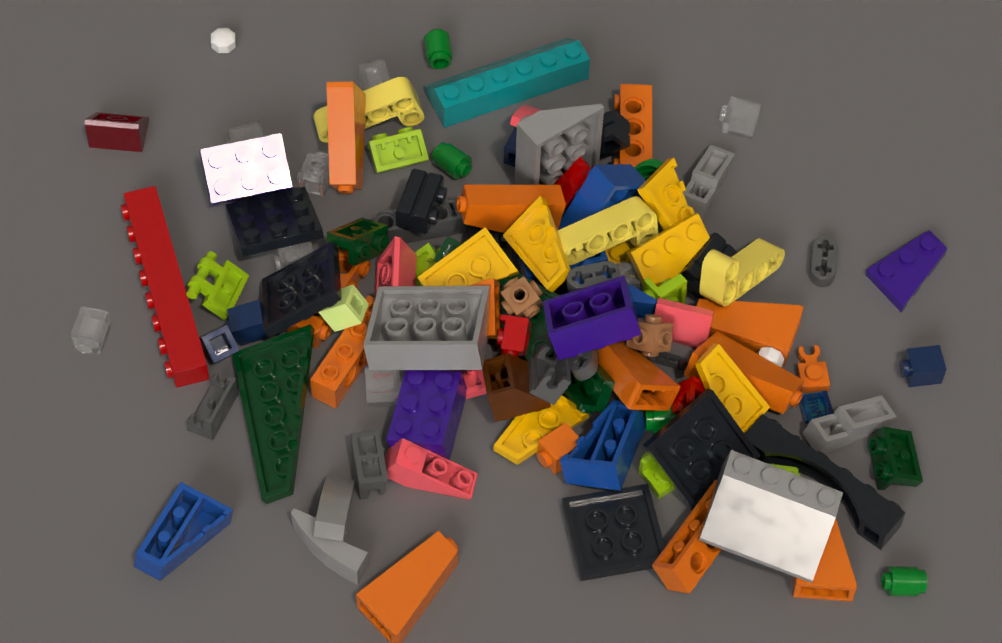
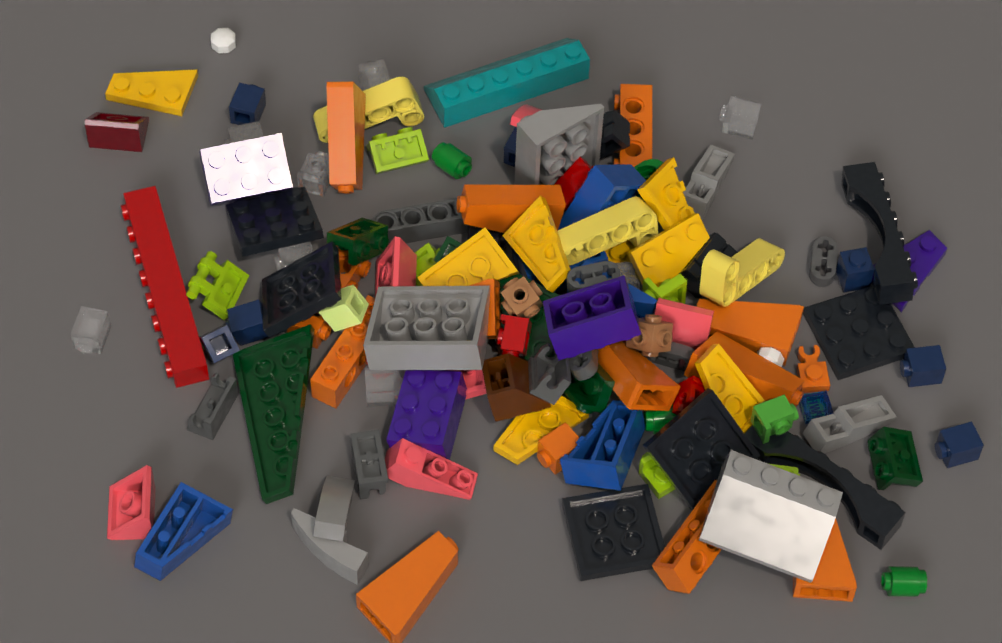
black brick [395,168,447,234] -> none
green brick [424,29,453,69] -> none
none -> yellow wing [105,69,198,116]
none -> coral slope [107,465,156,540]
none -> dark blue brick [229,82,266,129]
none -> bright green brick [750,394,799,444]
none -> black plate [803,286,915,380]
none -> dark blue brick [836,247,874,293]
none -> black arch [841,162,918,305]
none -> dark blue brick [935,421,984,468]

